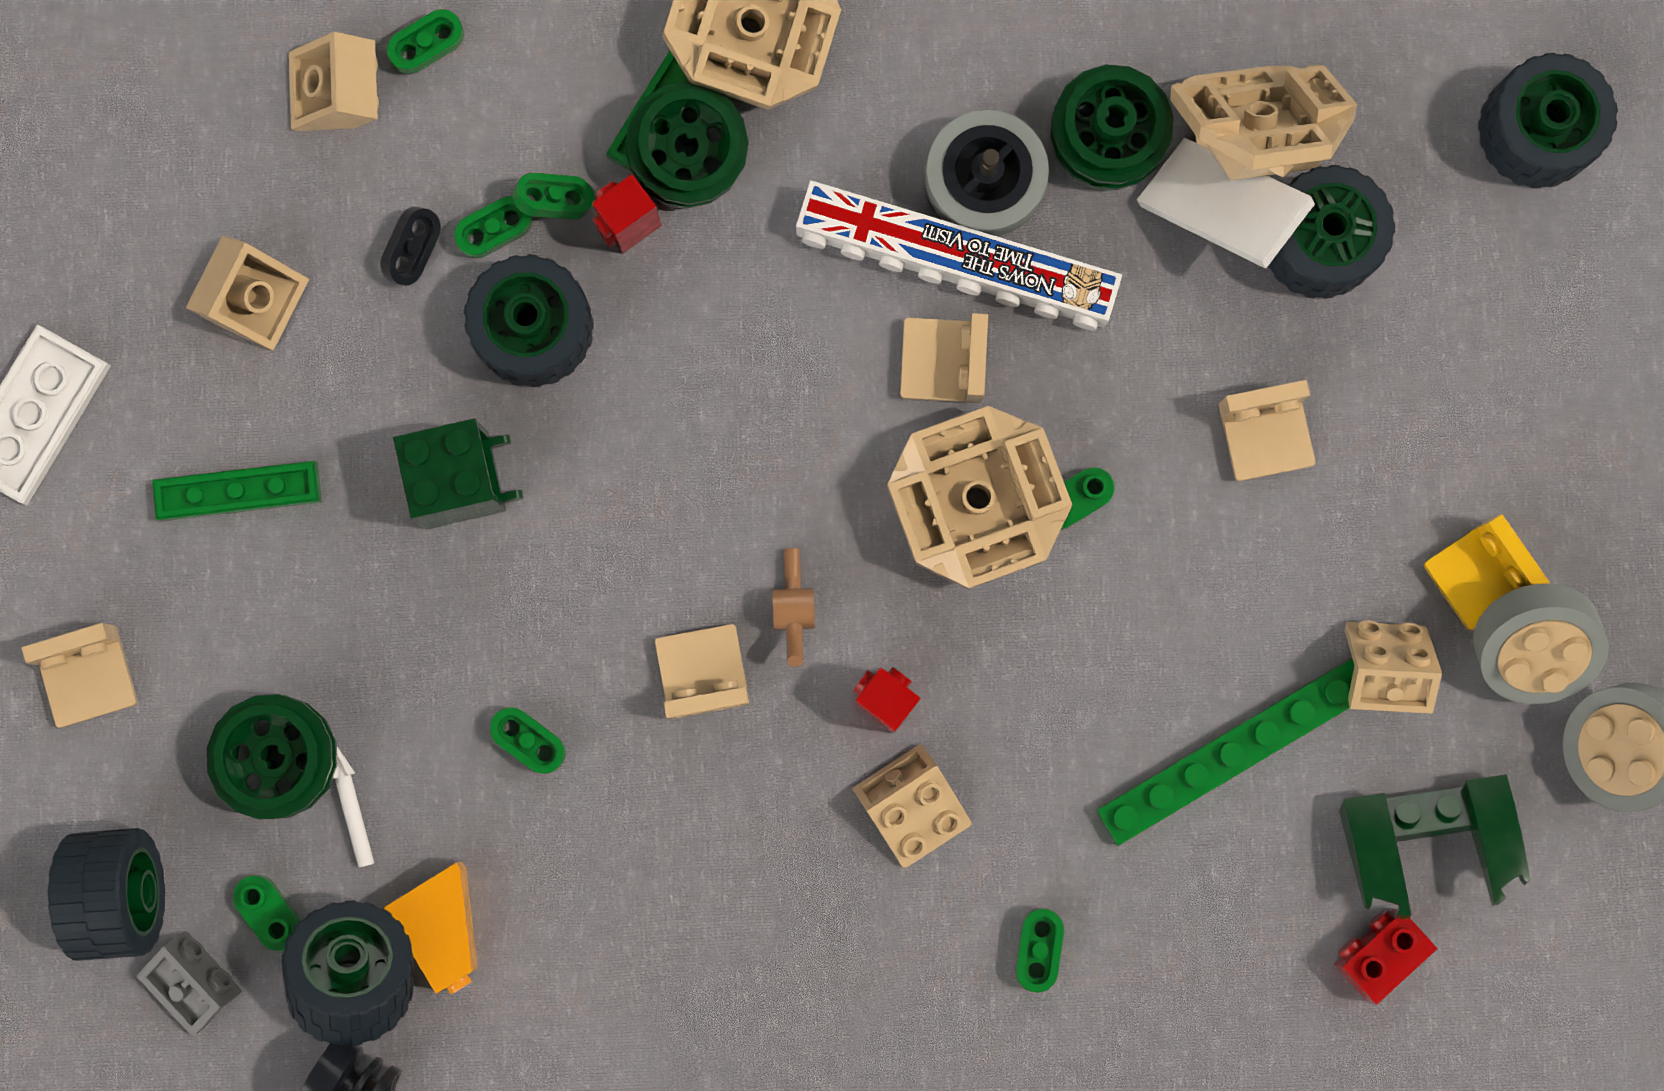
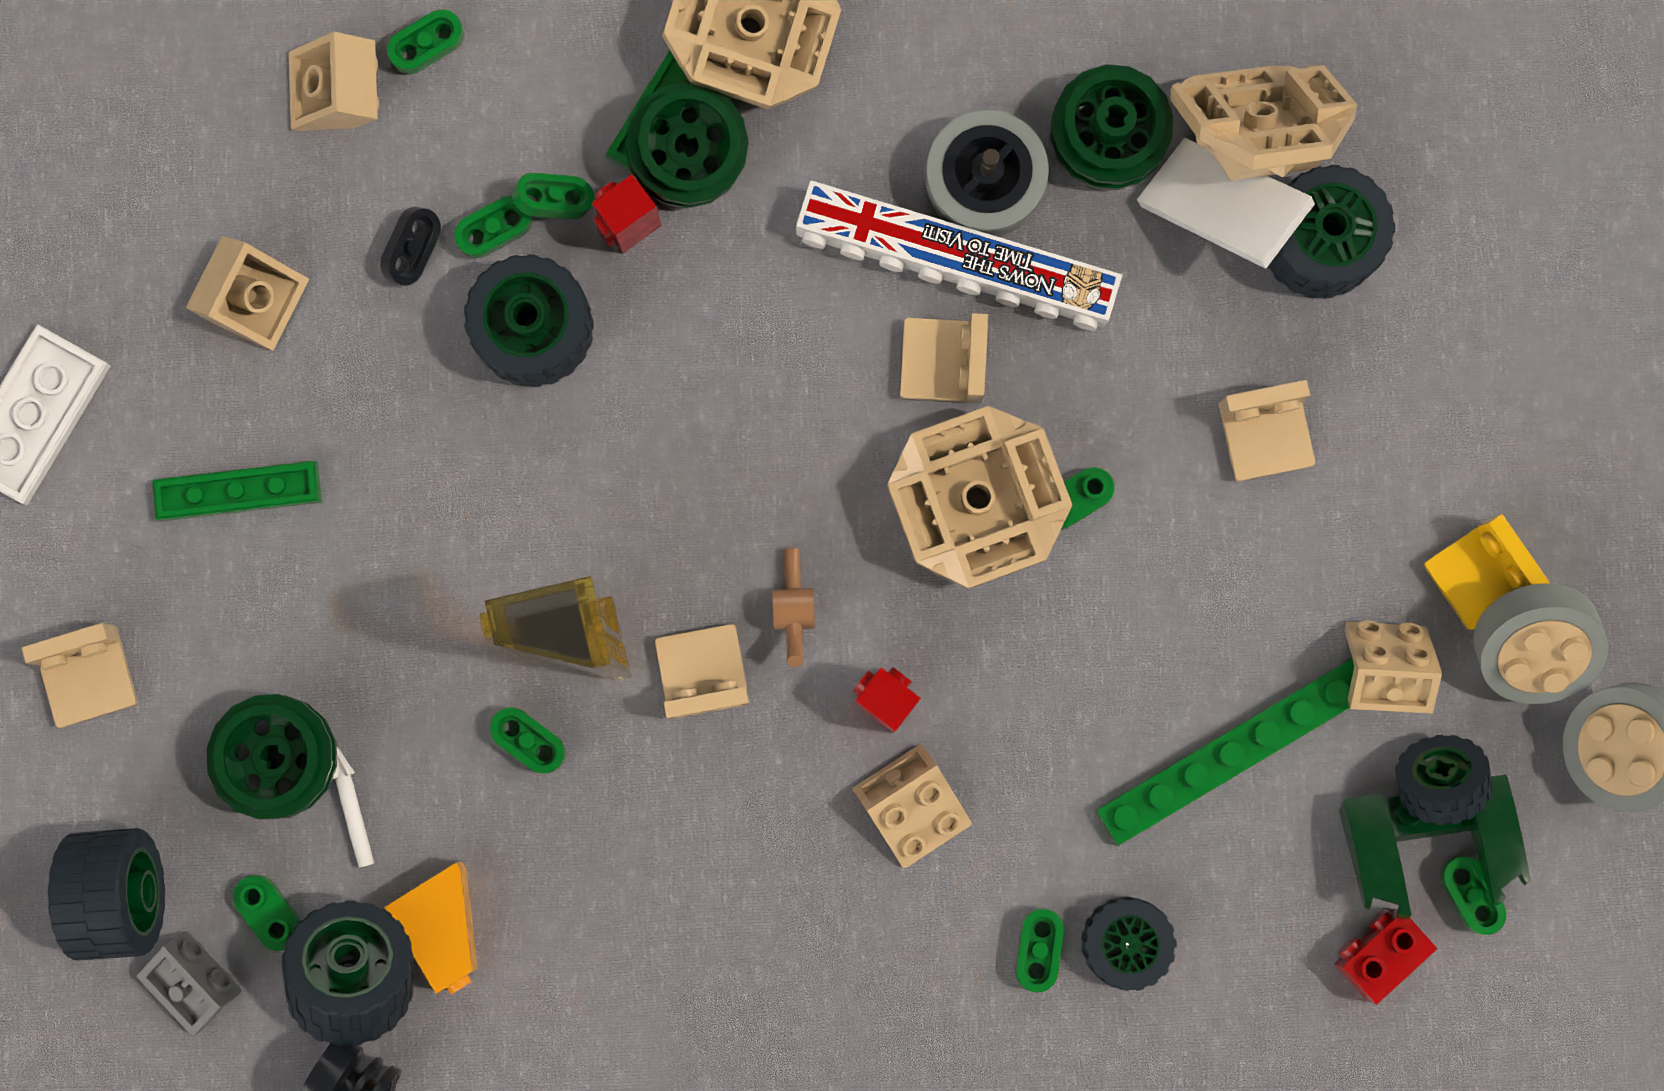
dark green container [393,418,523,530] -> none
black wheel [1478,53,1618,189] -> none
none -> windscreen [480,576,631,681]
none -> black wheel [1081,897,1177,991]
none -> black wheel [1395,734,1493,825]
none -> green plate [1440,856,1507,935]

